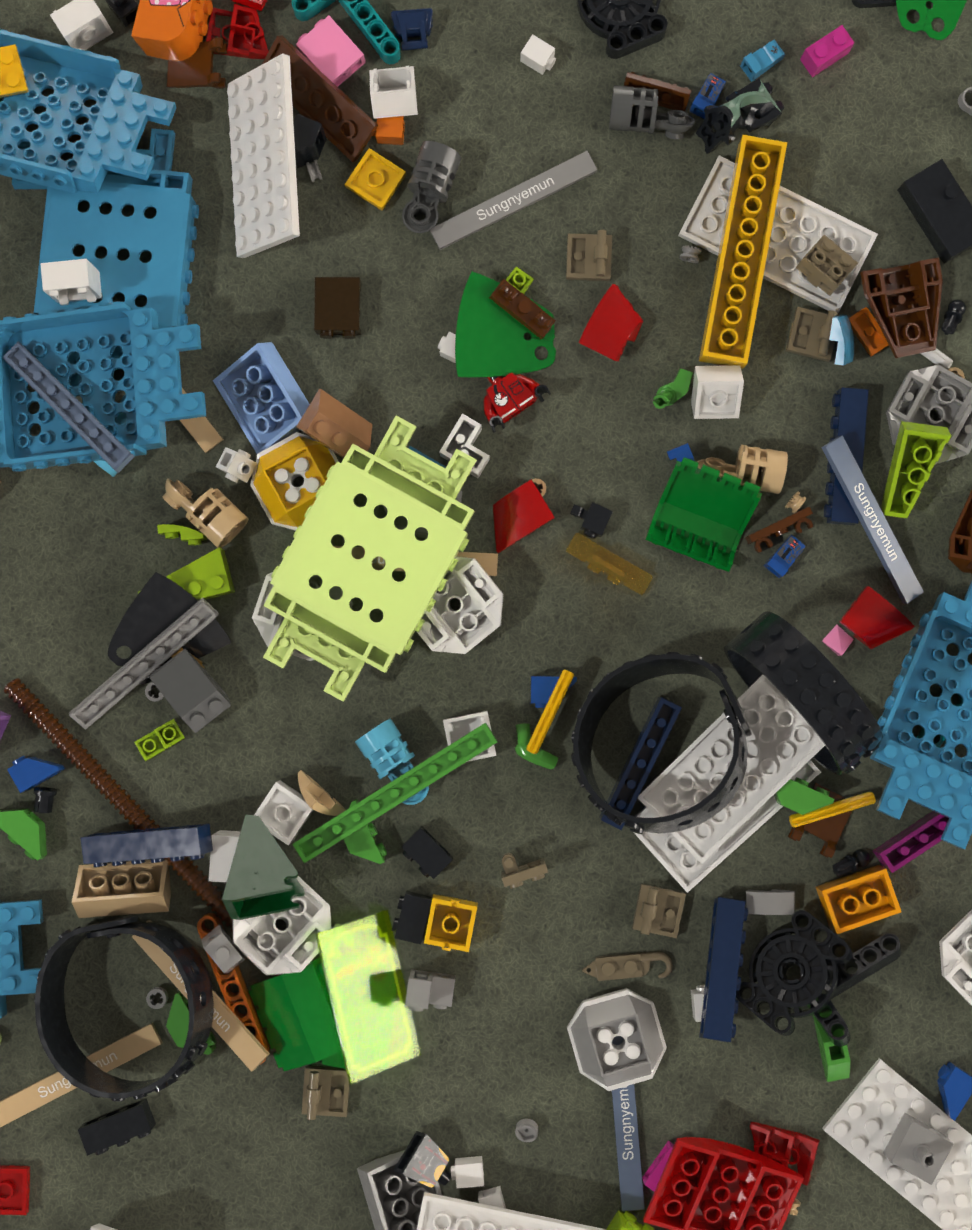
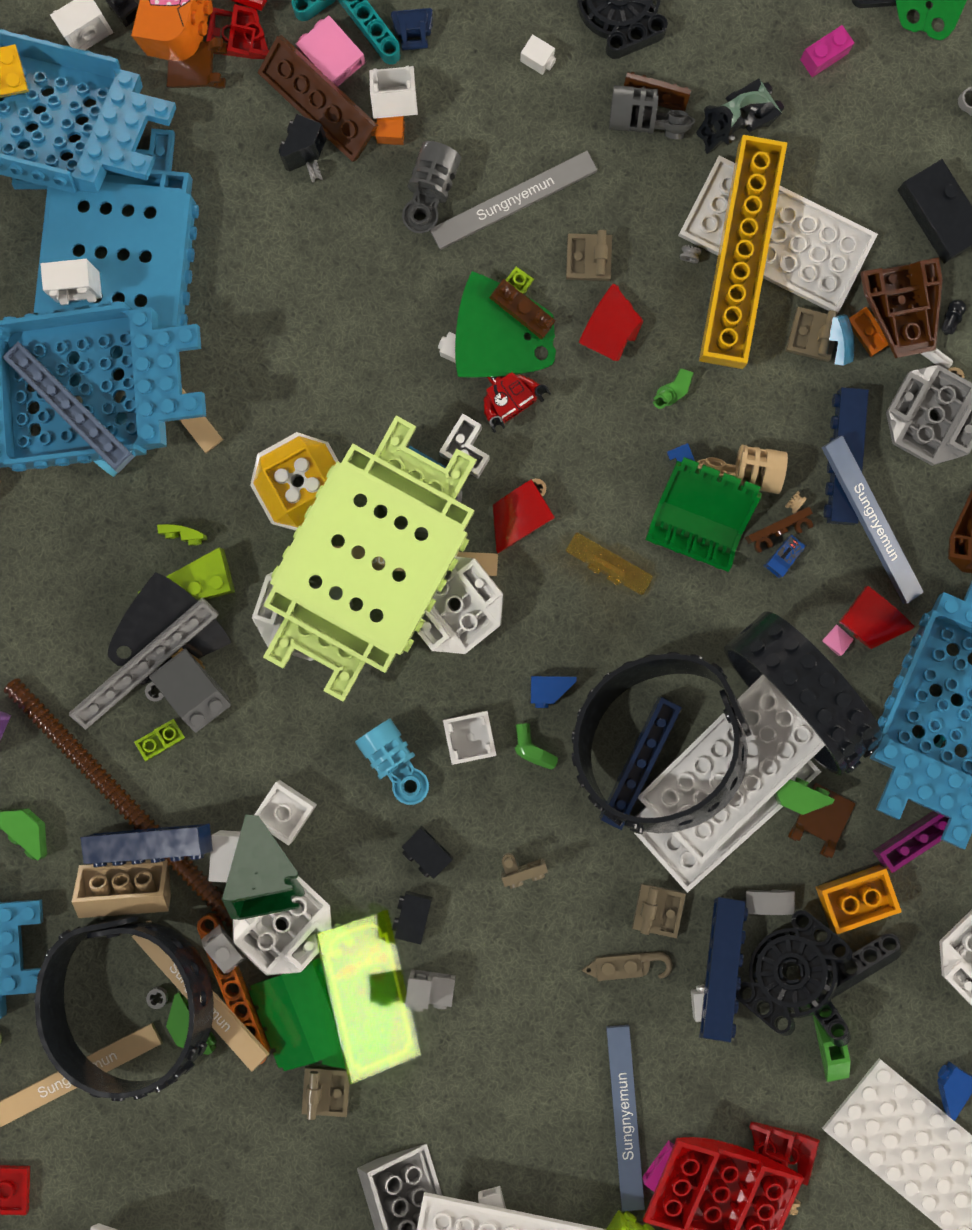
blue slope [7,756,65,793] -> none
black bush [33,786,57,813] -> none
black brick [78,1098,156,1156] -> none
tan cylinder [162,478,249,548] -> none
light blue slope [213,342,310,454] -> none
white brick [216,447,257,483] -> none
white plate [227,53,300,258] -> none
bright green plate [293,723,498,863] -> none
medium nougat slope [296,389,373,459] -> none
tan brick [298,770,346,816] -> none
dark brown panel [314,277,361,339] -> none
bright green slope [343,799,387,864] -> none
yellow plate [345,148,406,211] -> none
torso [394,1131,451,1188] -> none
yellow brick [424,894,478,952] -> none
white brick [451,1156,484,1188] -> none
light grey tile [515,1119,538,1142] -> none
yellow axle [526,670,574,754] -> none
light grey piece [567,988,667,1091] -> none
black brick [570,502,613,539] -> none
blue leg [689,73,726,119] -> none
white container [691,365,744,419] -> none
dark azure leg [740,40,785,82] -> none
yellow axle [789,792,876,827] -> none
dark tan plate [796,235,858,296] -> none
black axle [832,849,870,877] -> none
lime wedge [881,421,952,518] -> none
light grey brick [883,1113,954,1185] -> none

